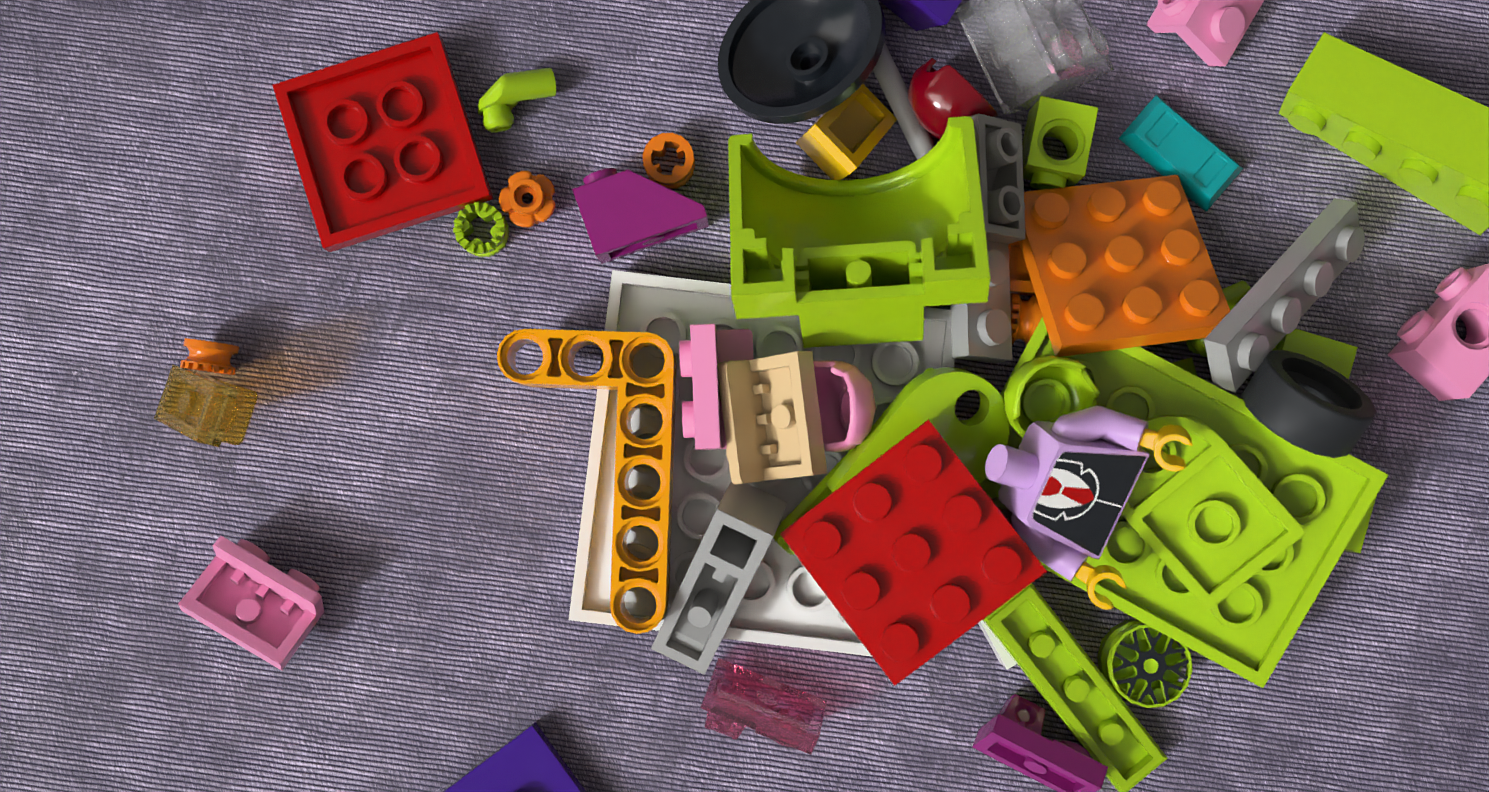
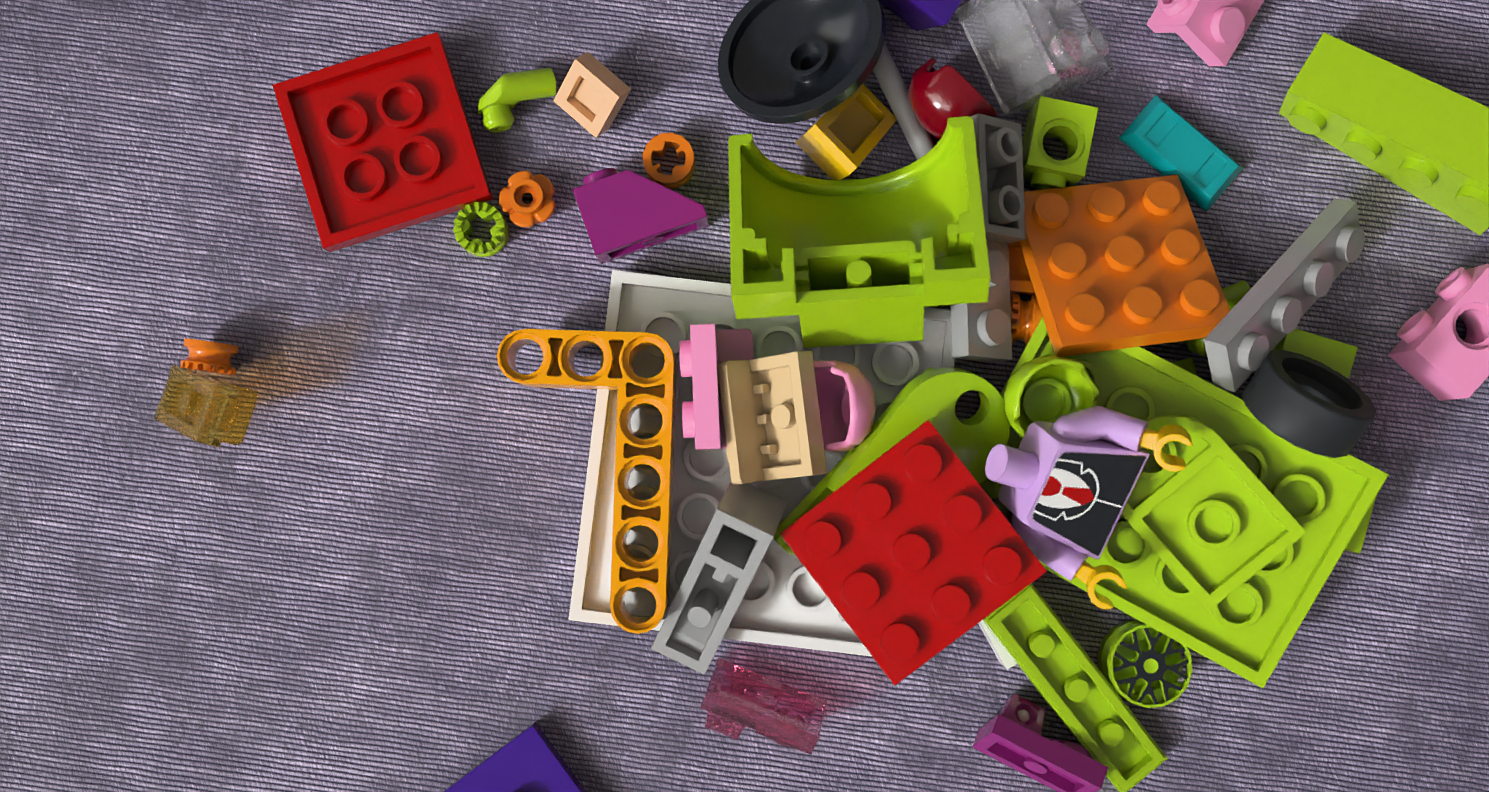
bright pink bracket [178,536,324,670] -> none
none -> light nougat plate [554,52,631,138]

